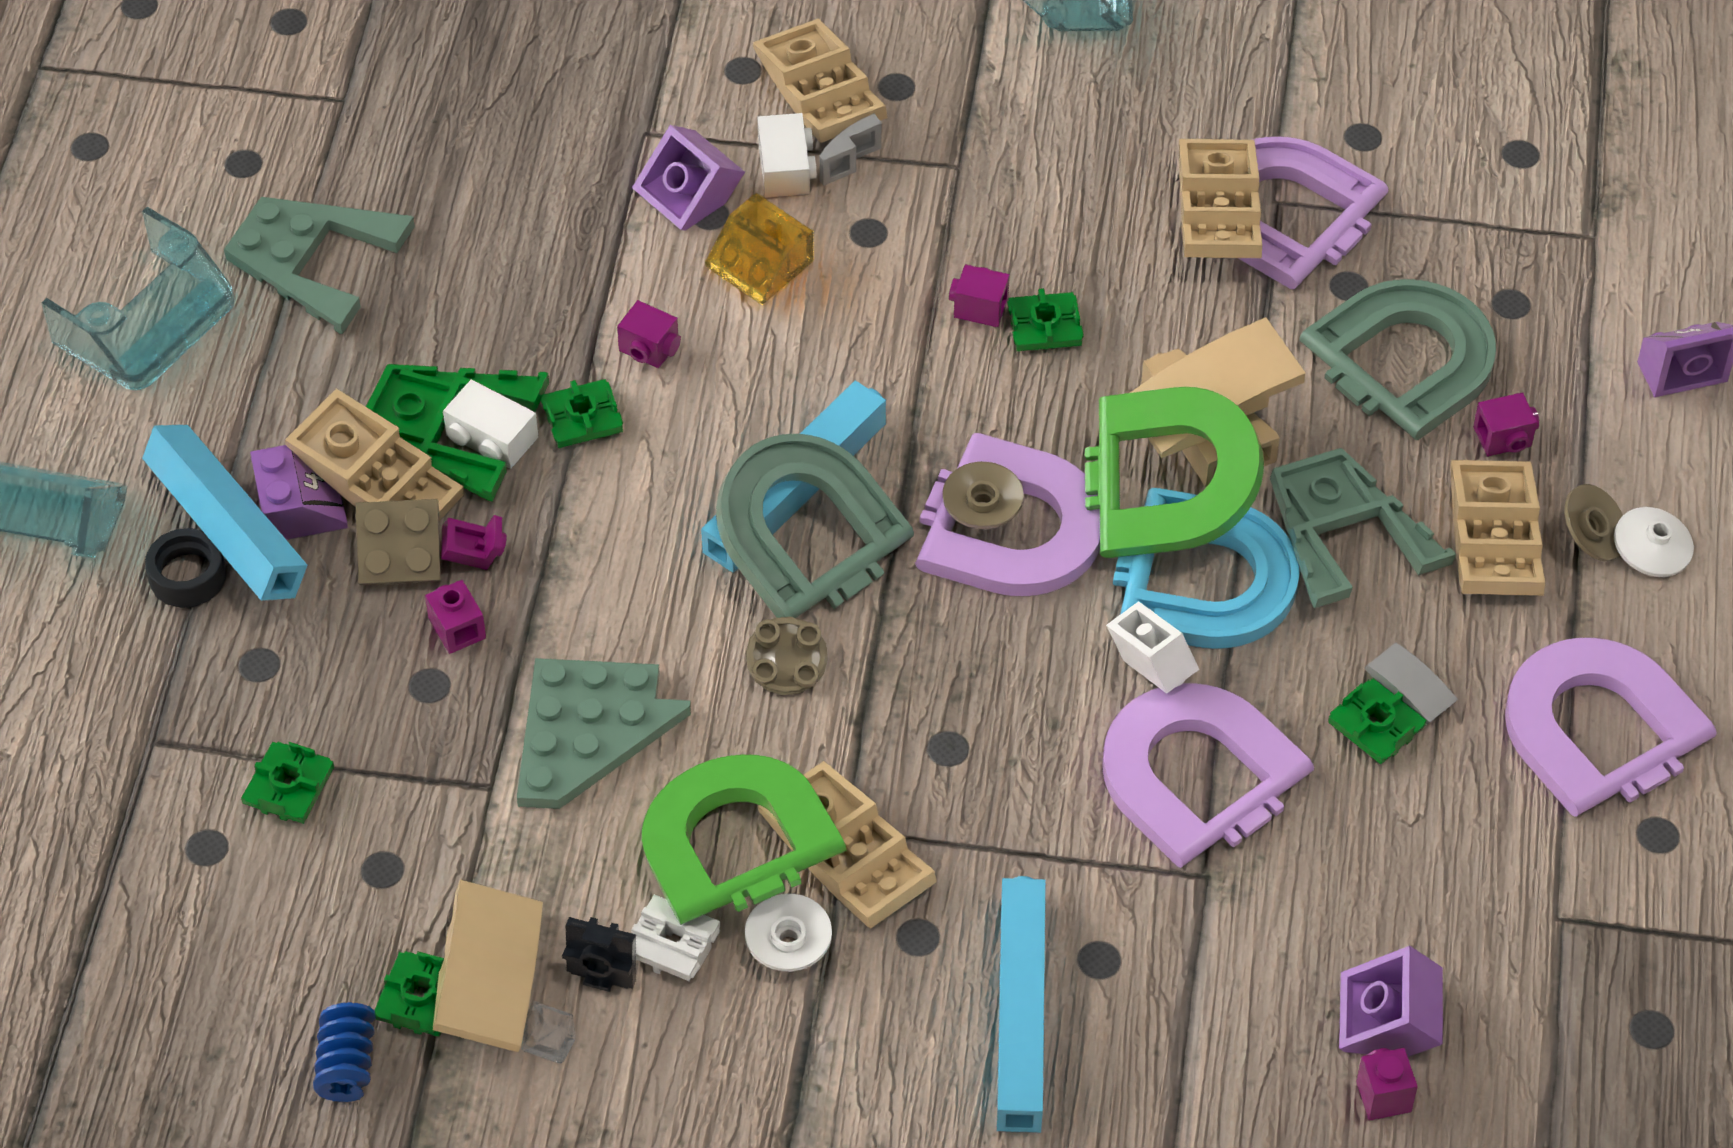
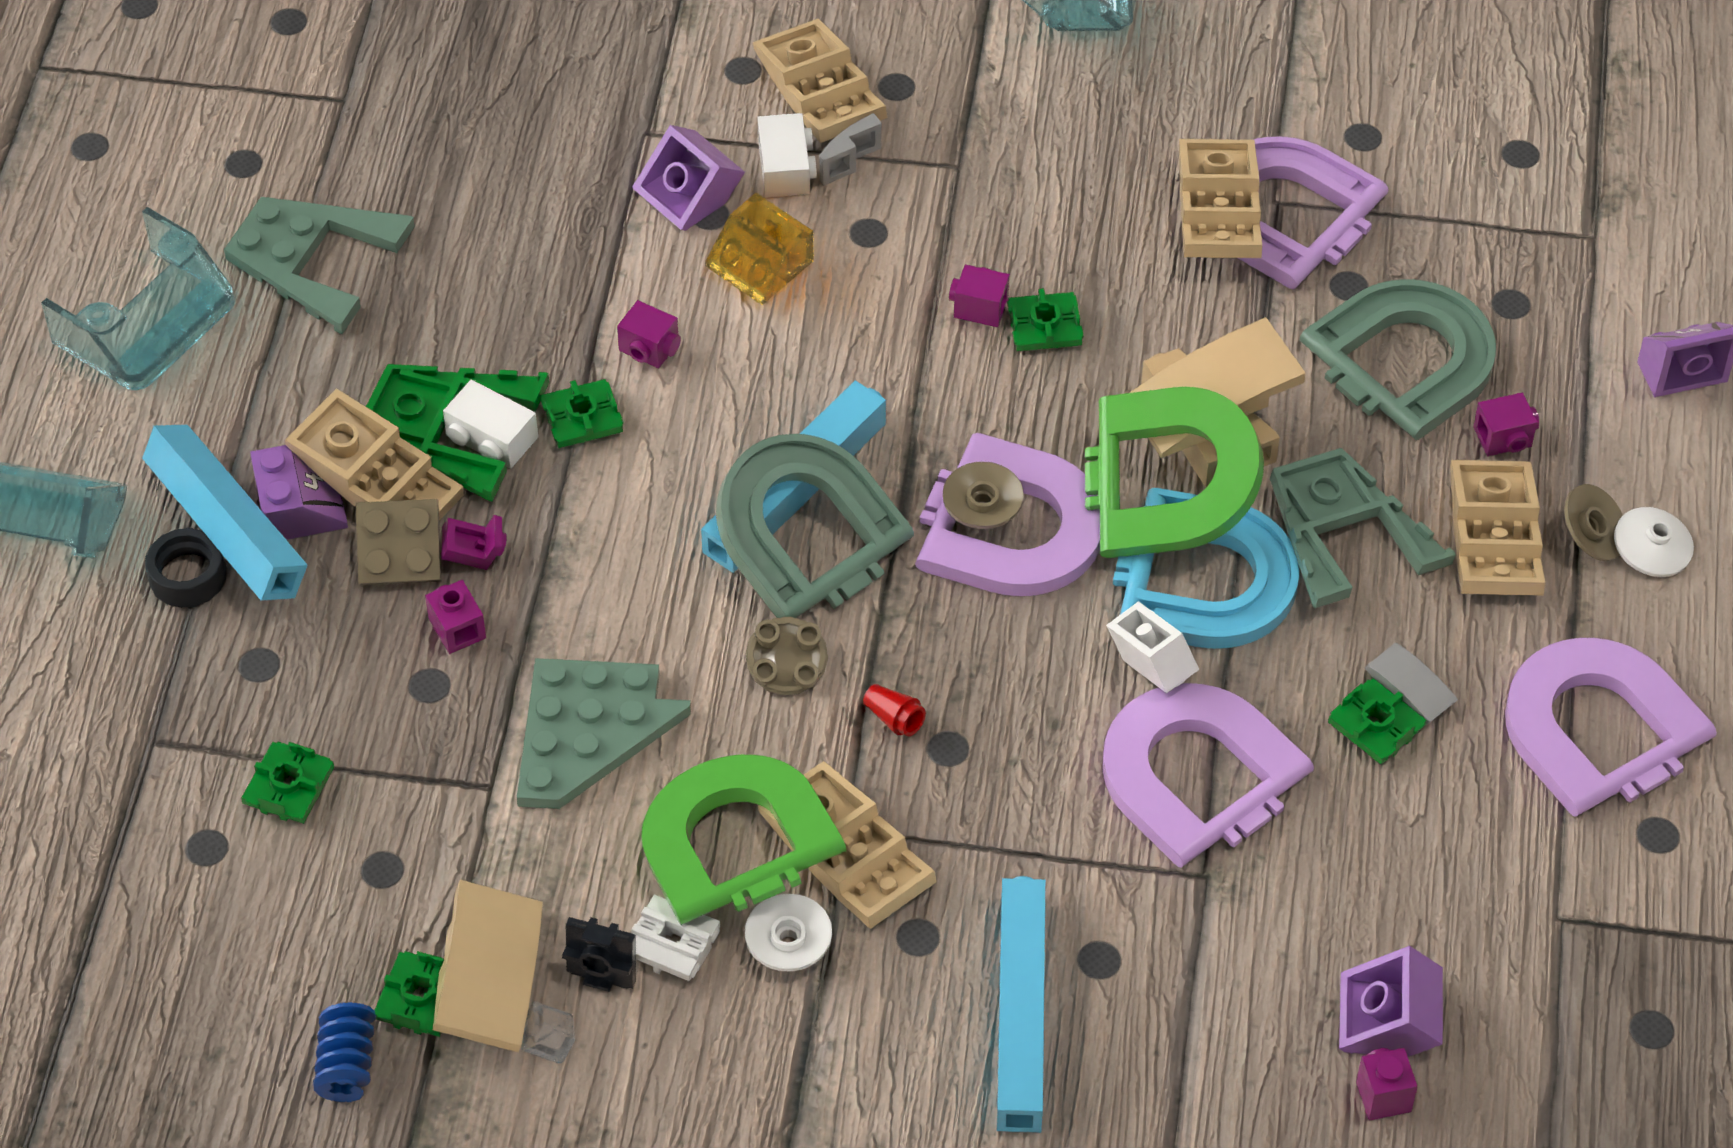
none -> red cone [863,684,926,736]

